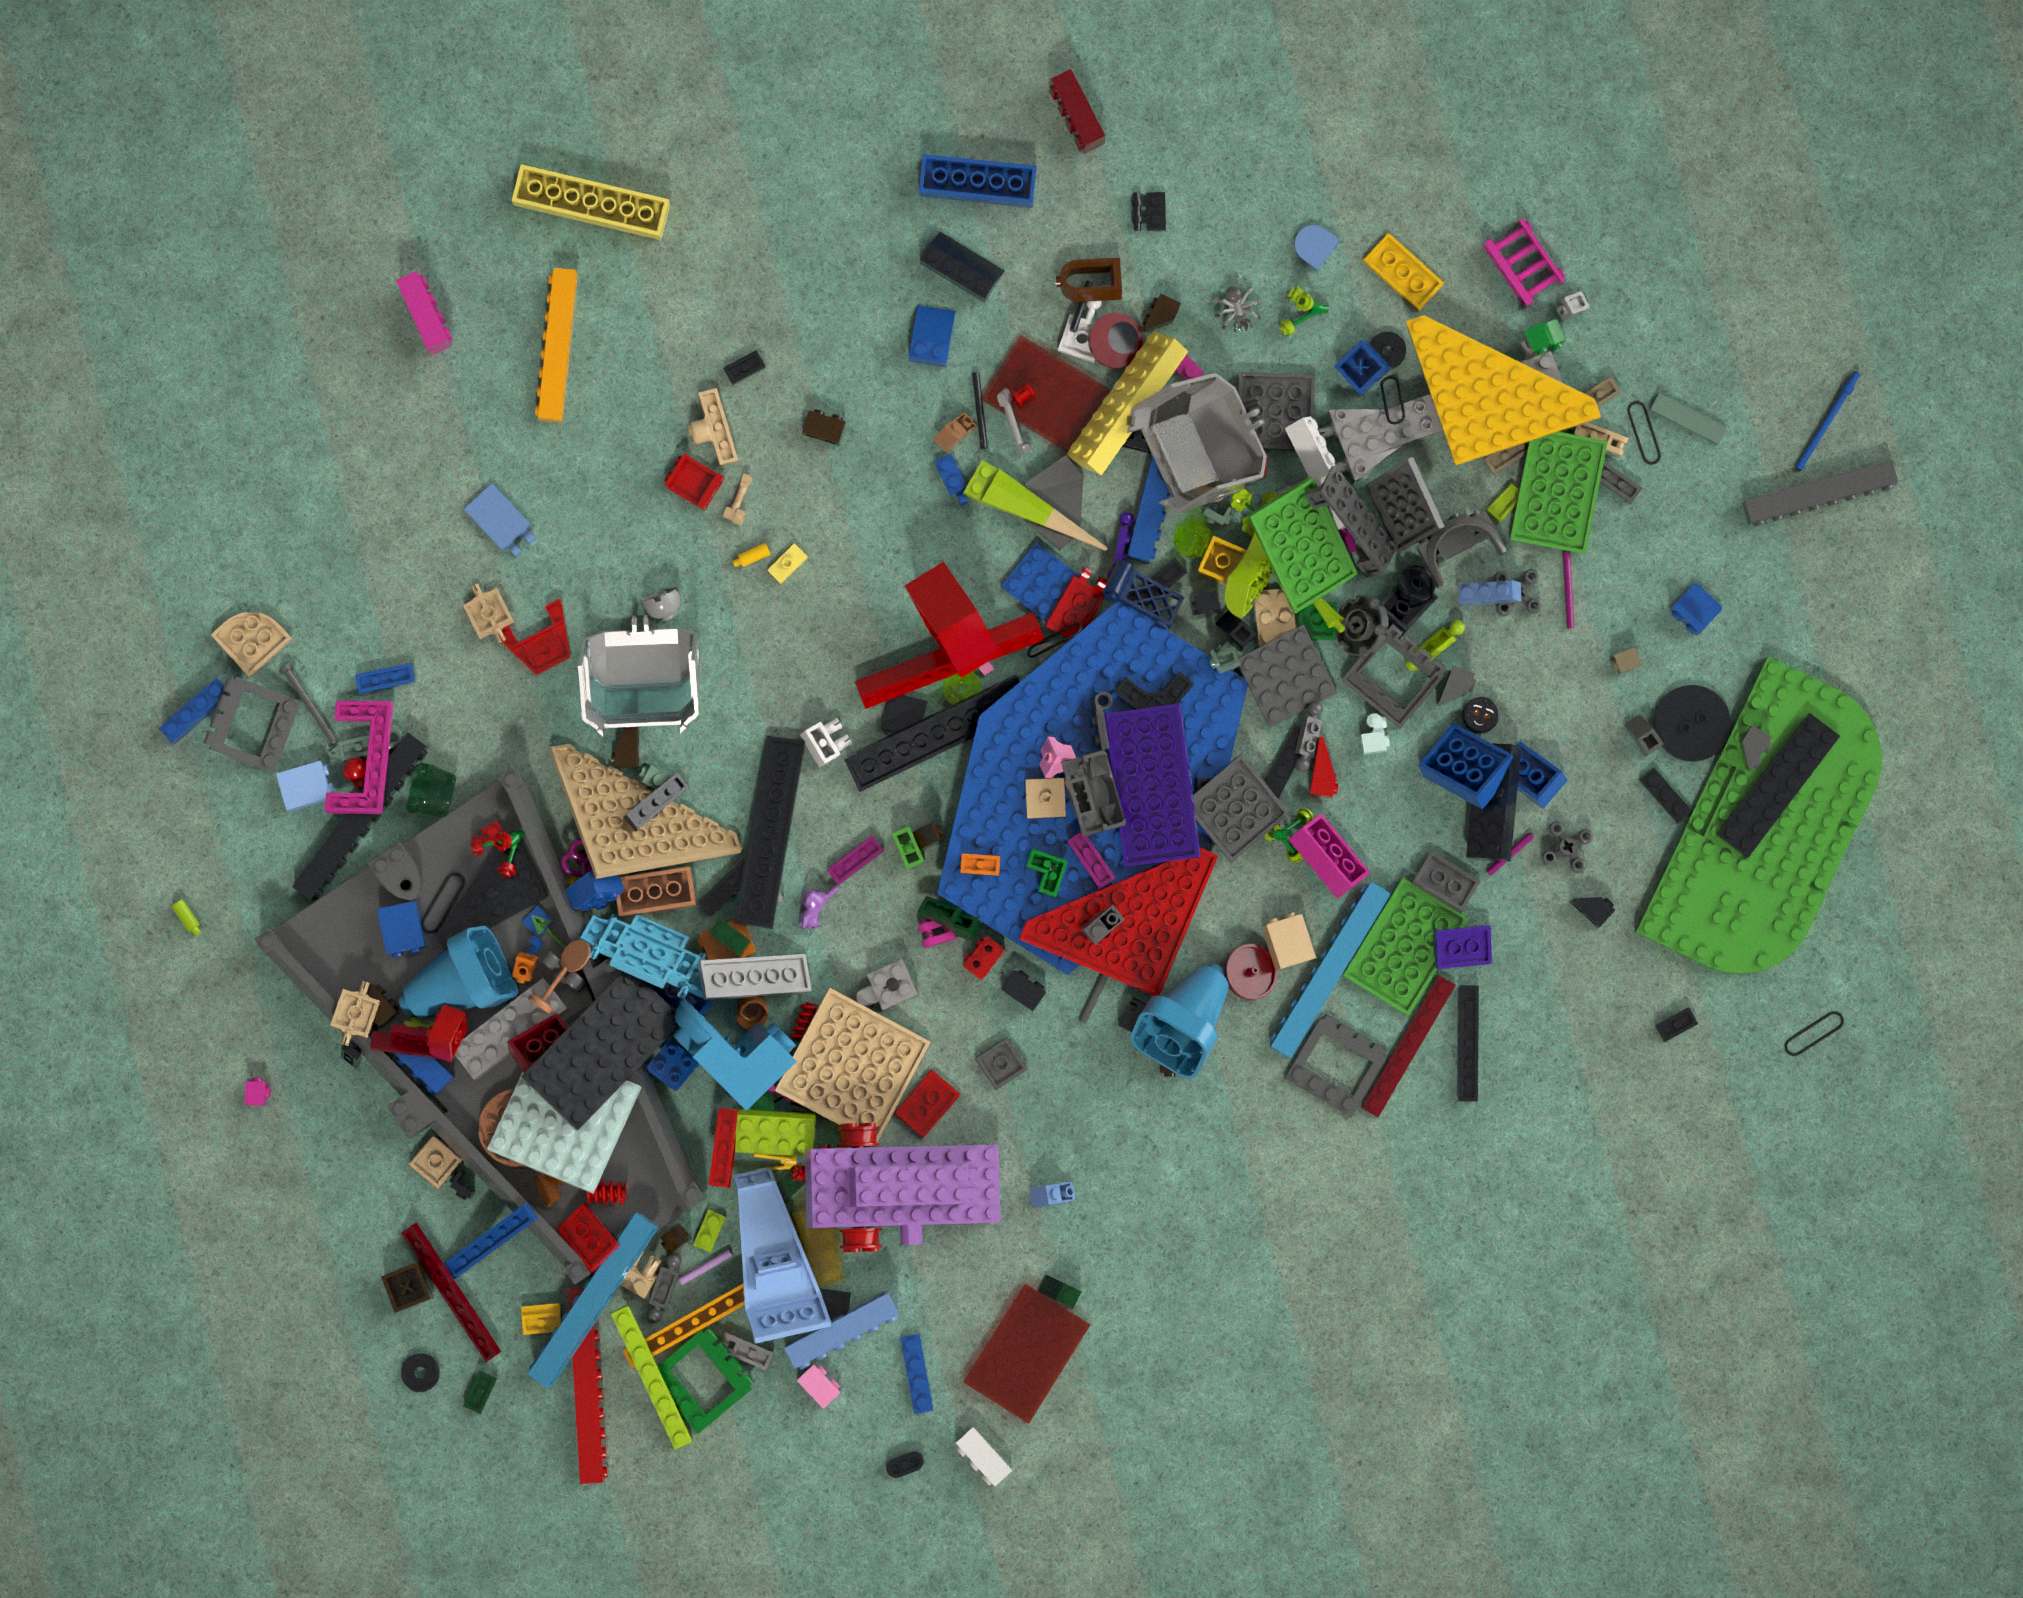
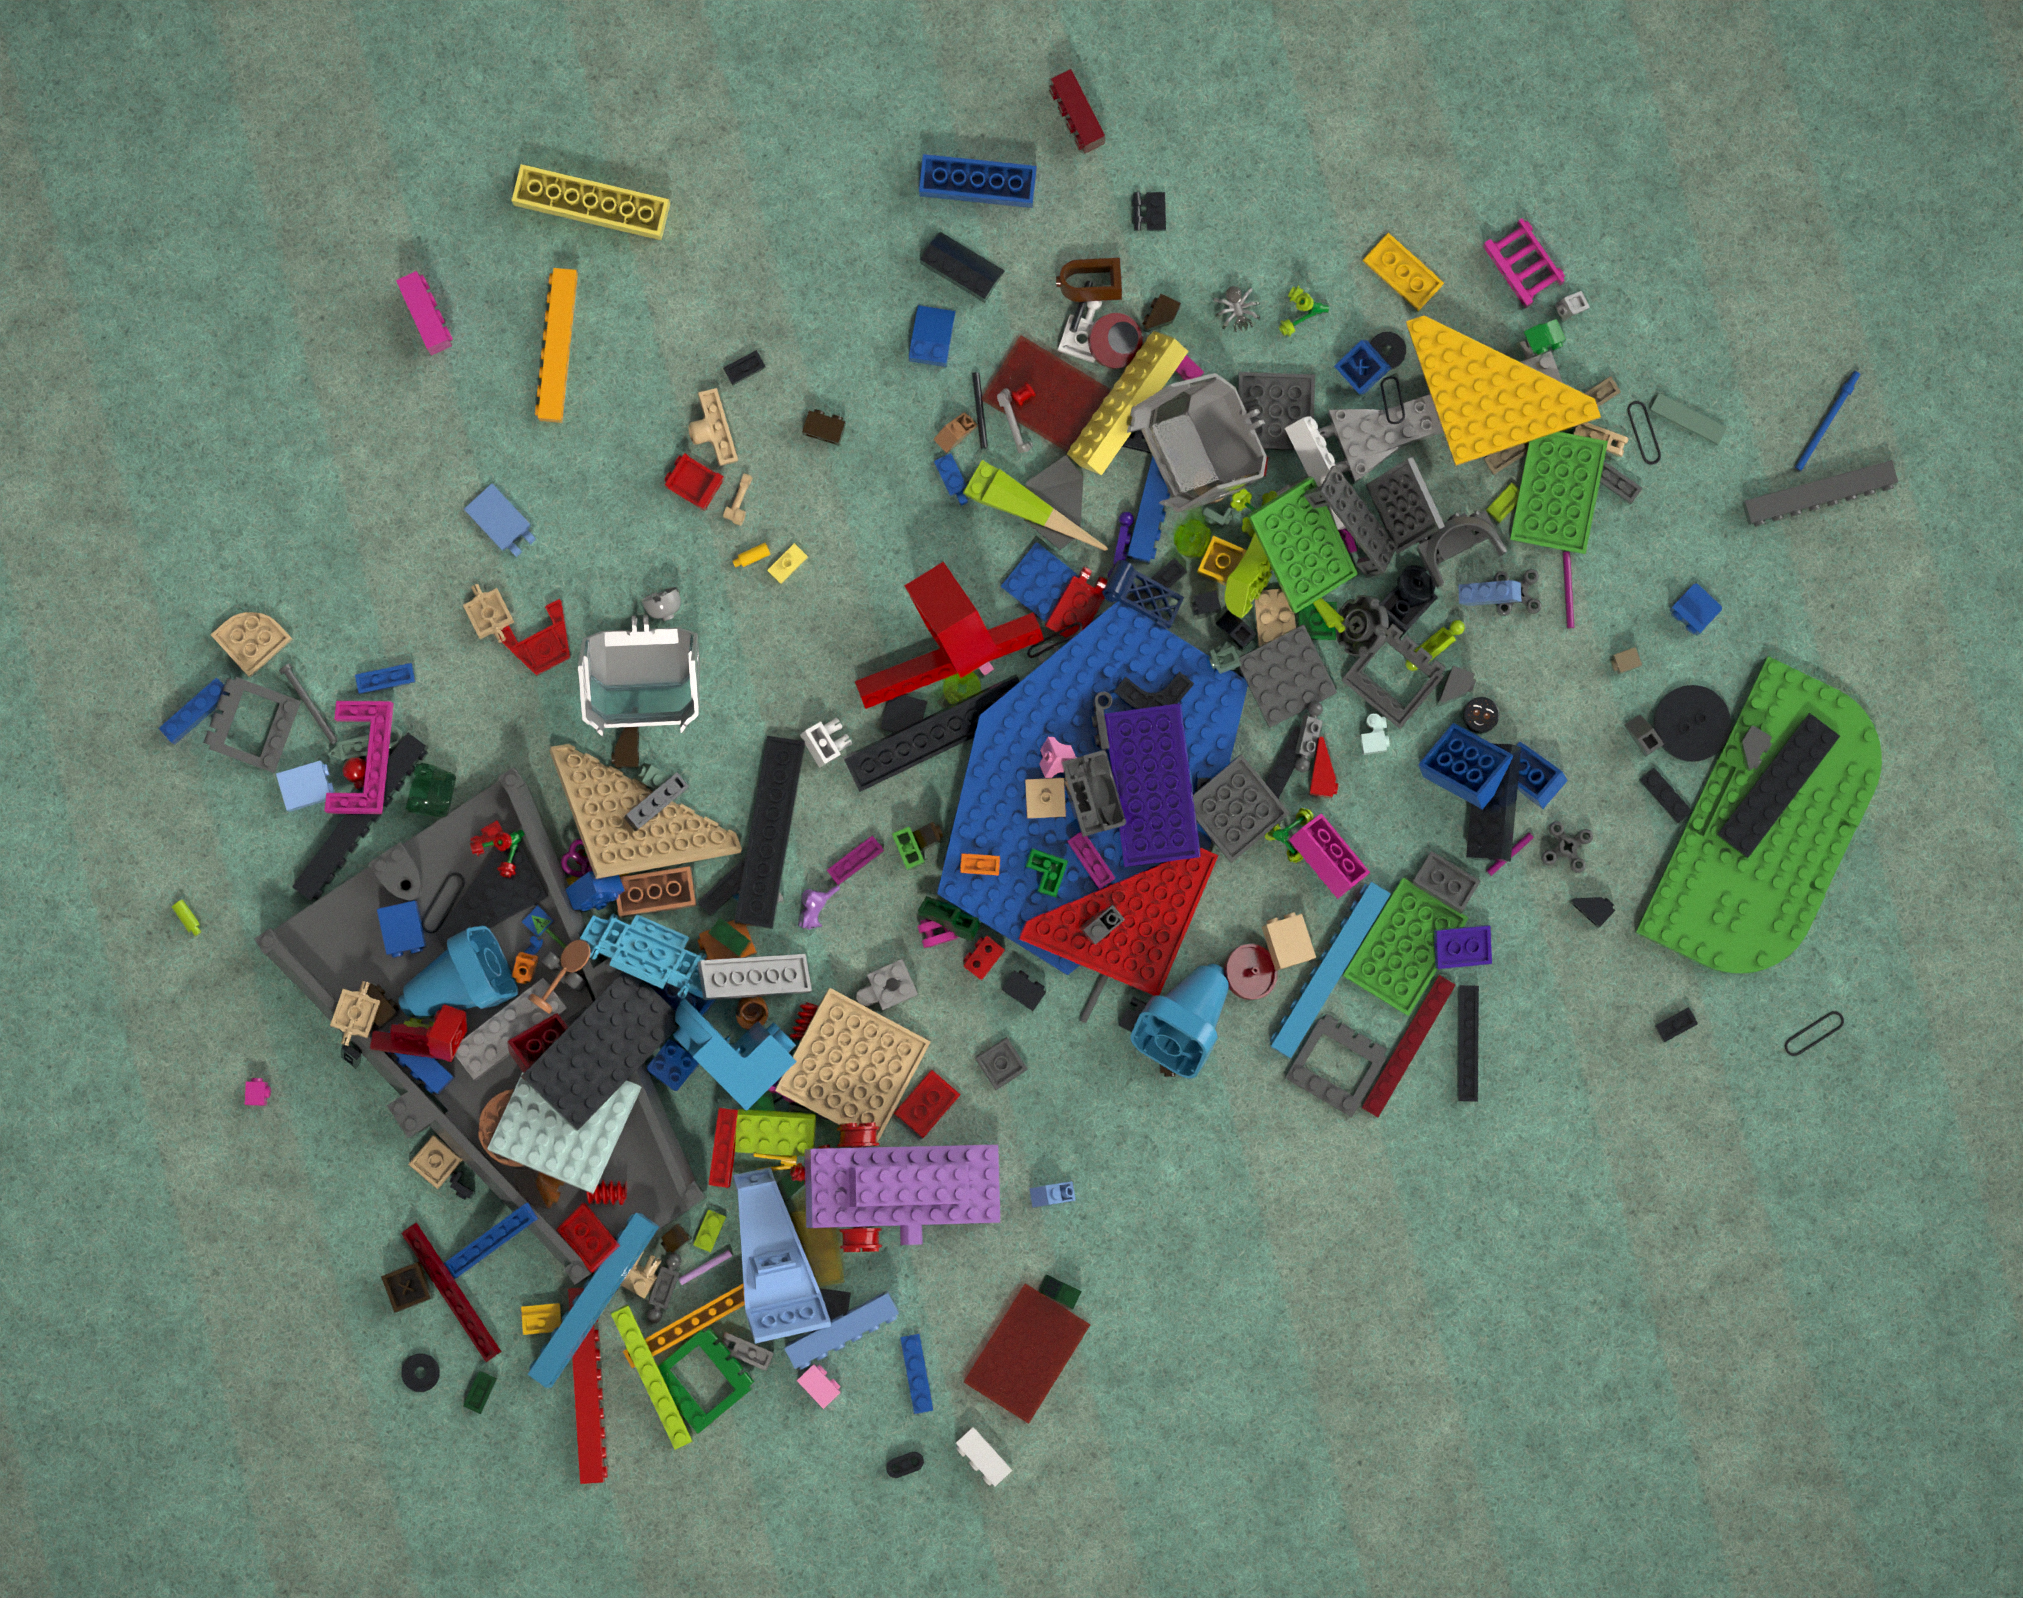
medium blue tile [1295,225,1340,271] -> none

